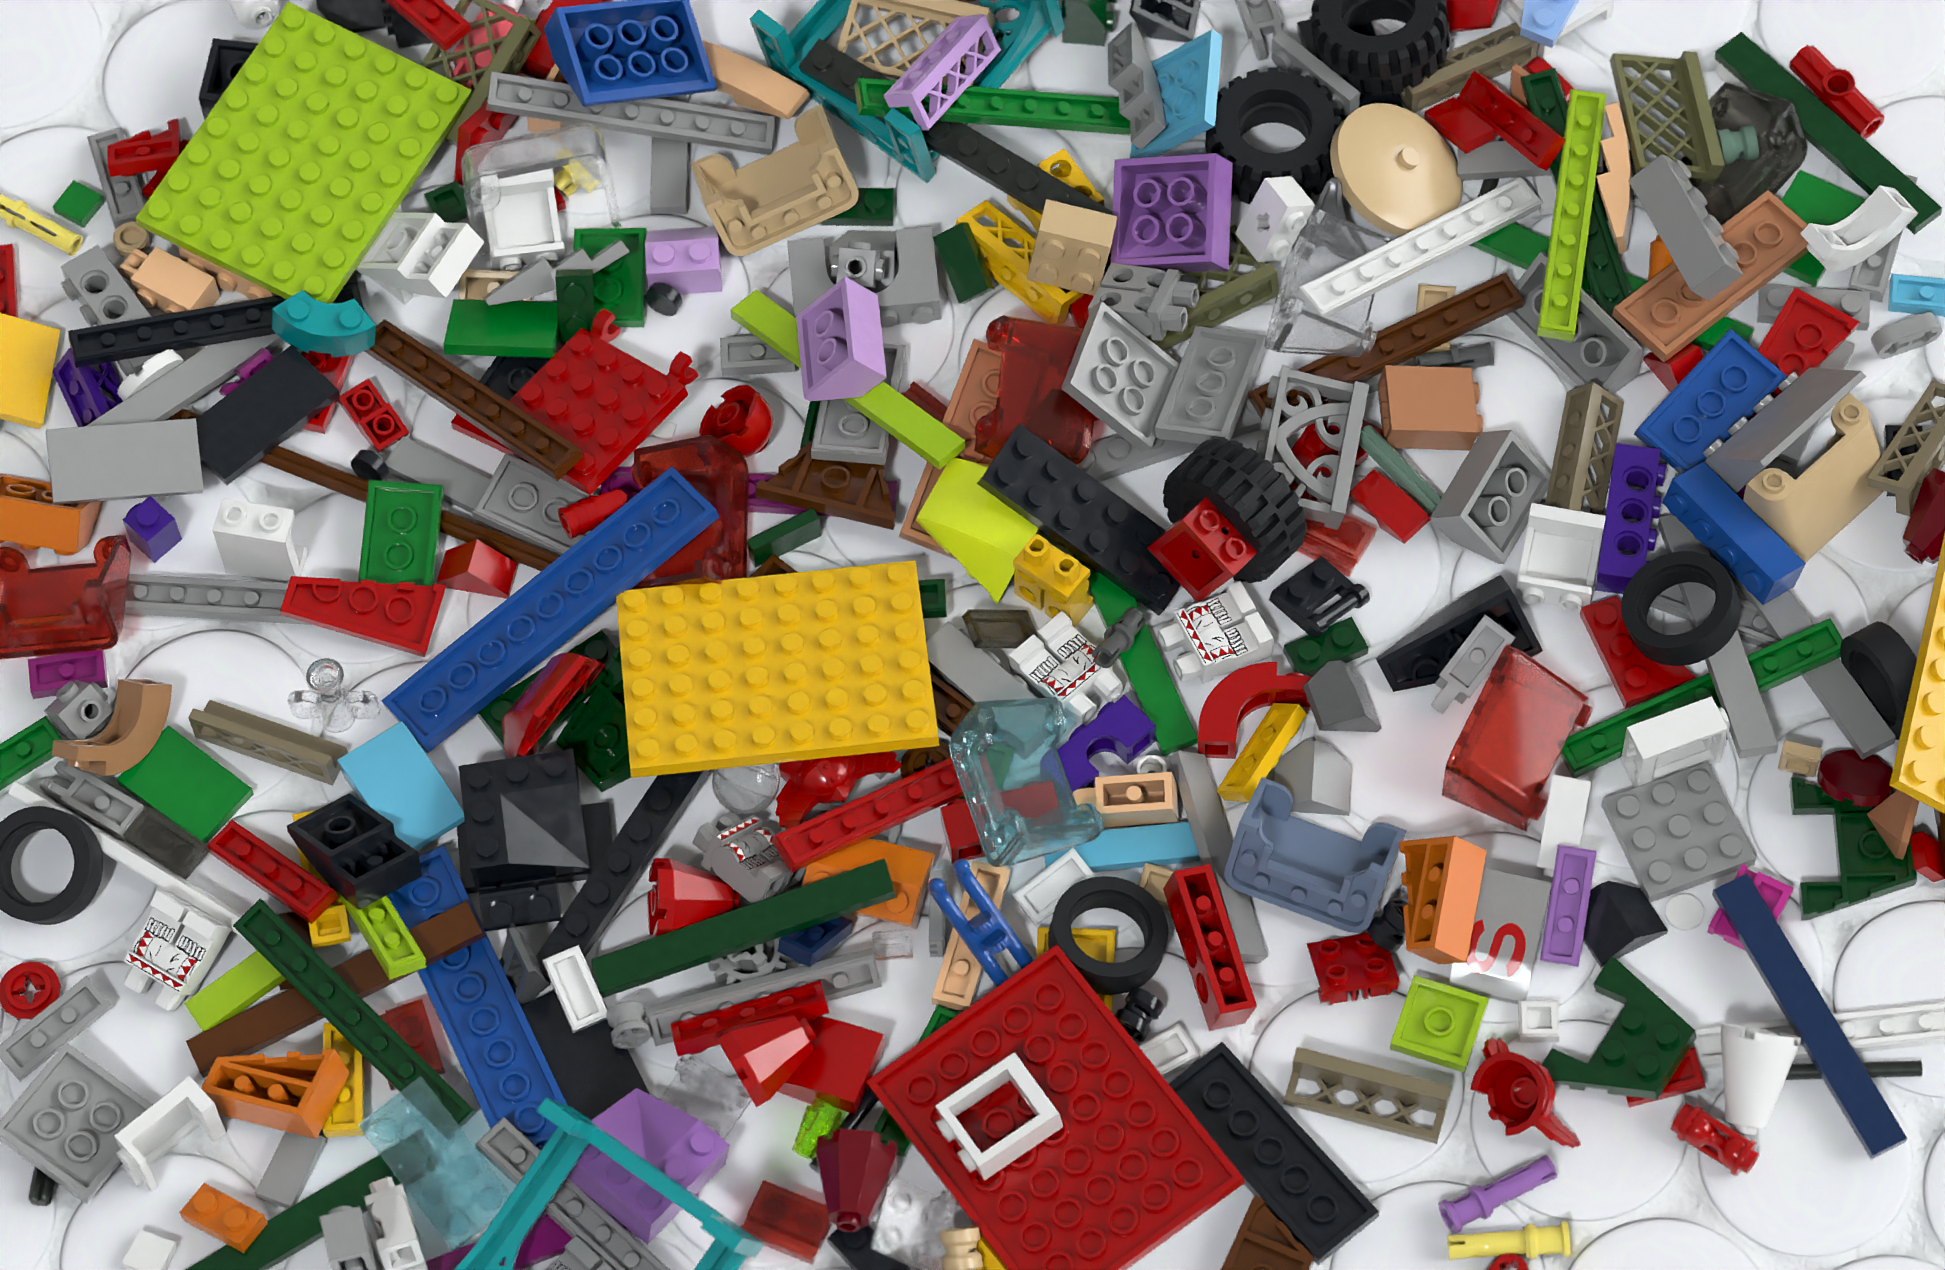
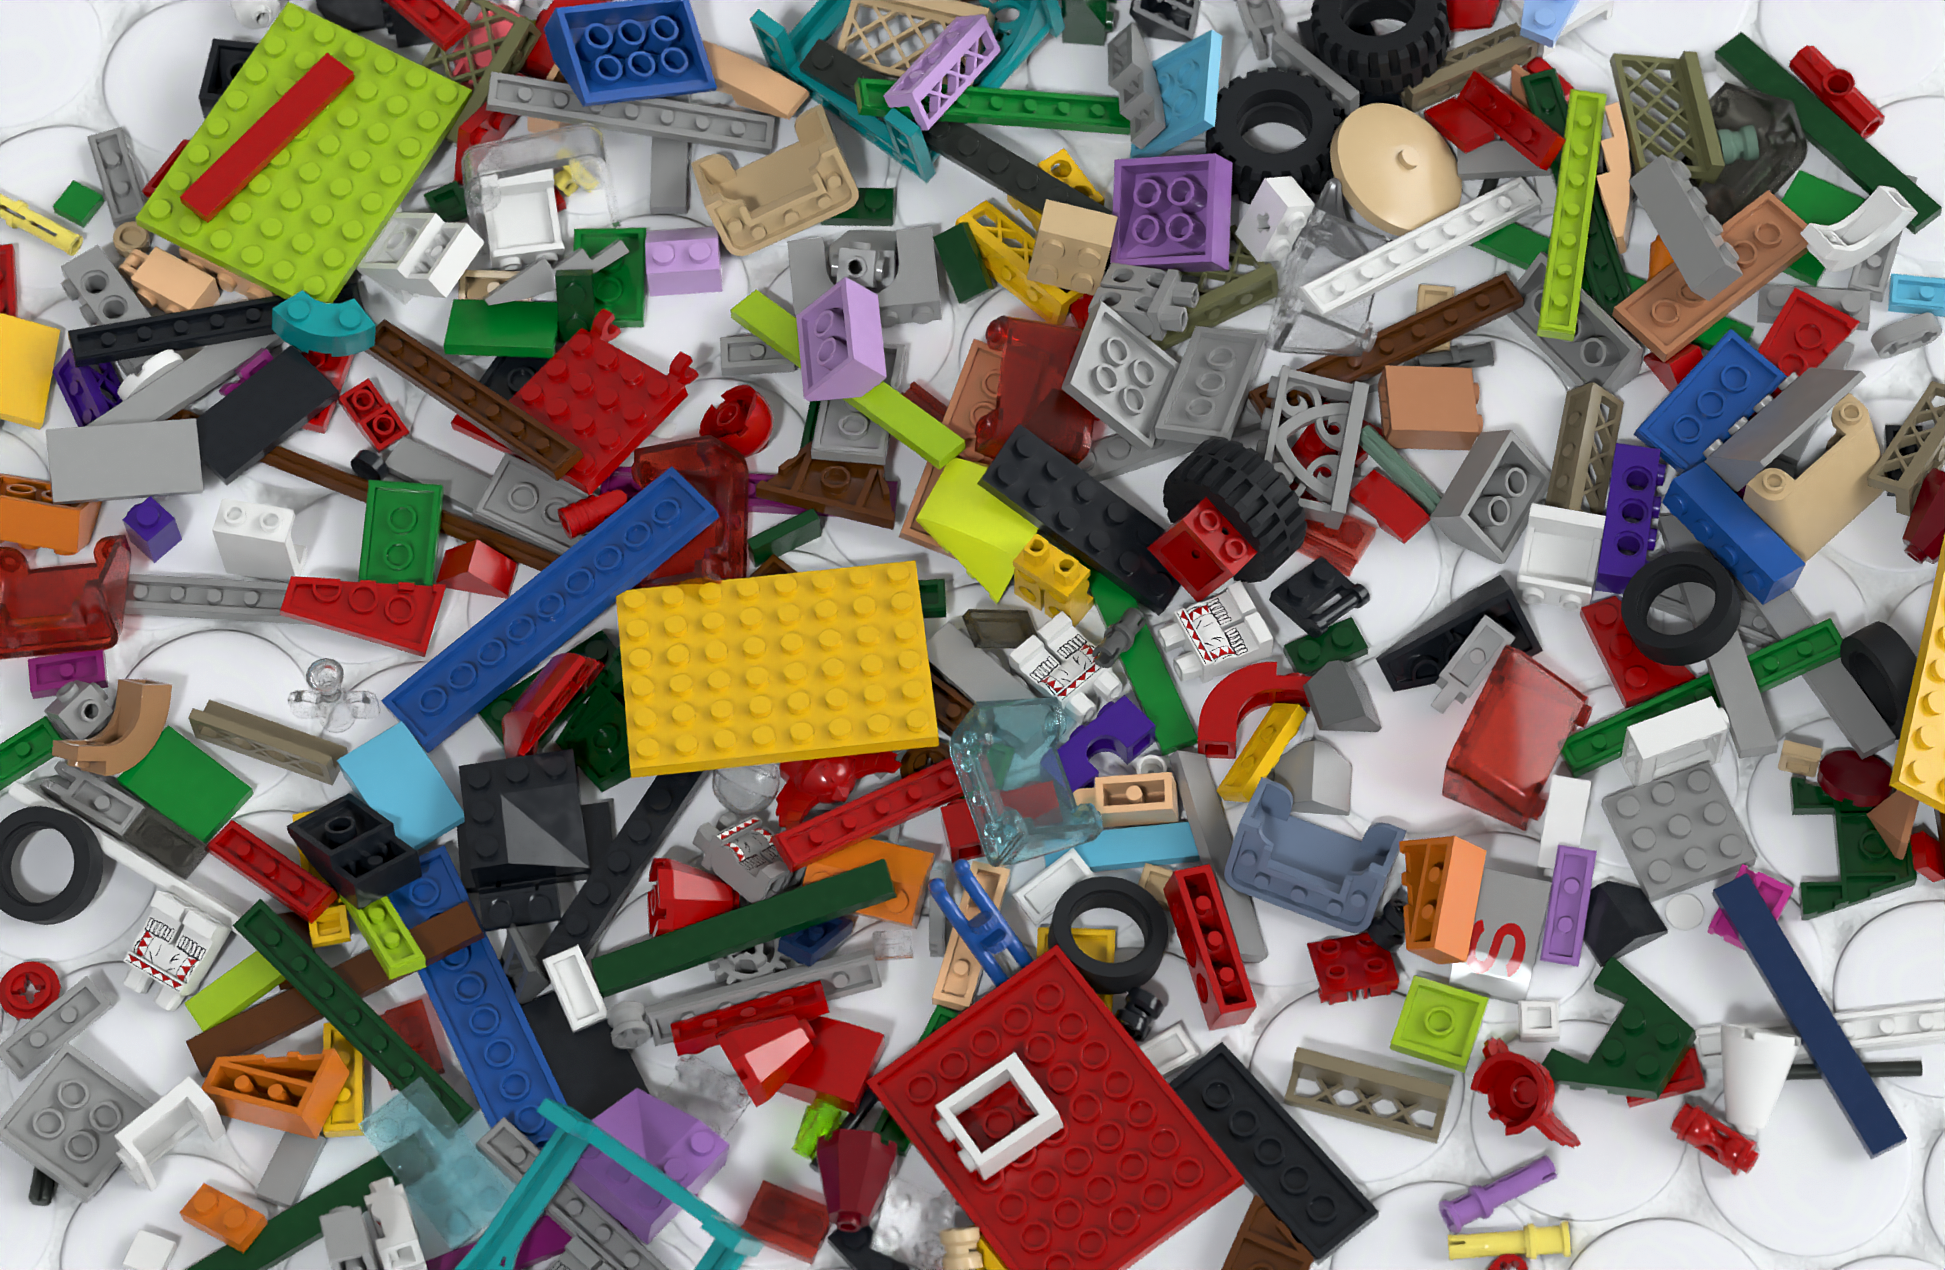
red wing [107,119,181,177] -> none
black tile [644,282,683,316] -> none
none -> red tile [180,53,355,223]

